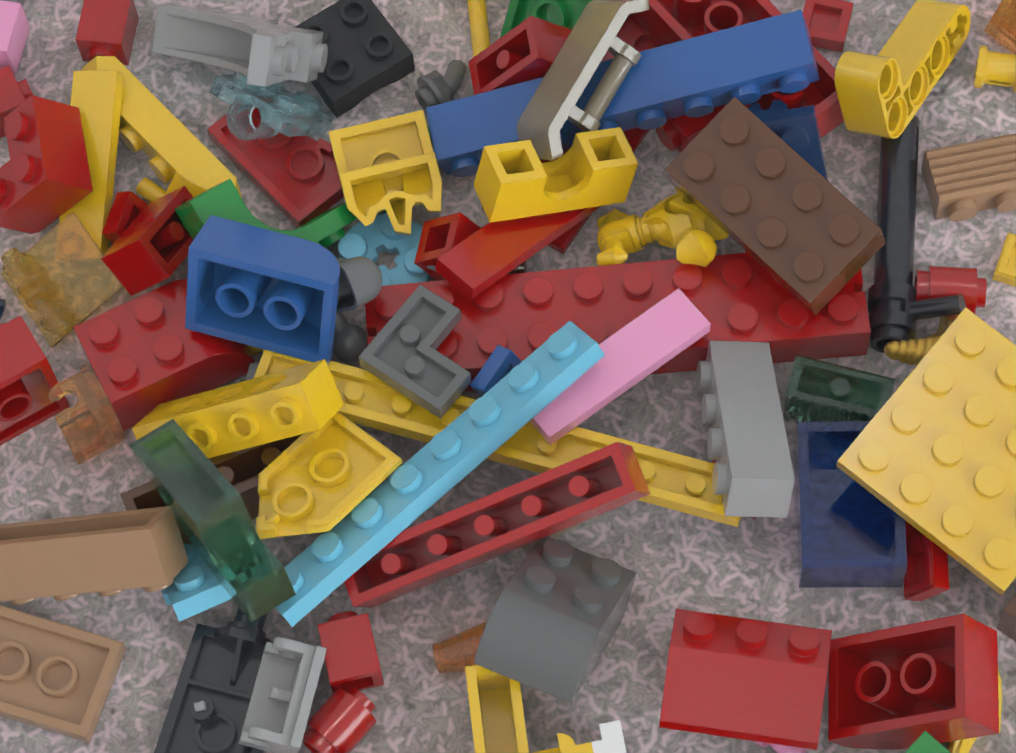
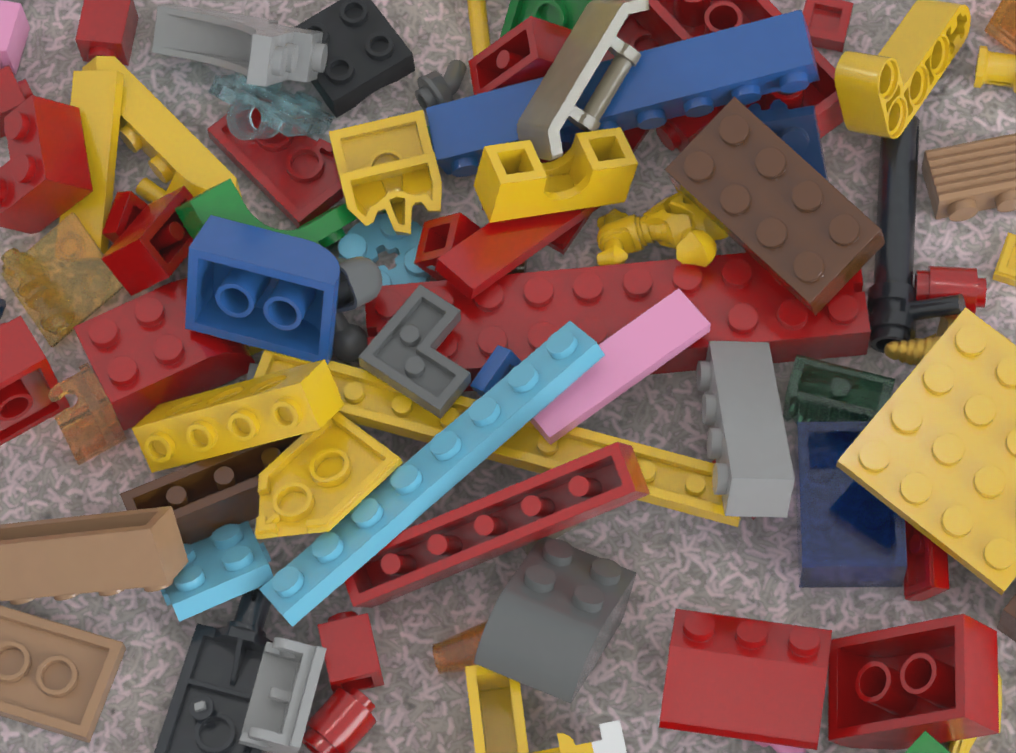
clear green slope [129,419,296,622] -> none

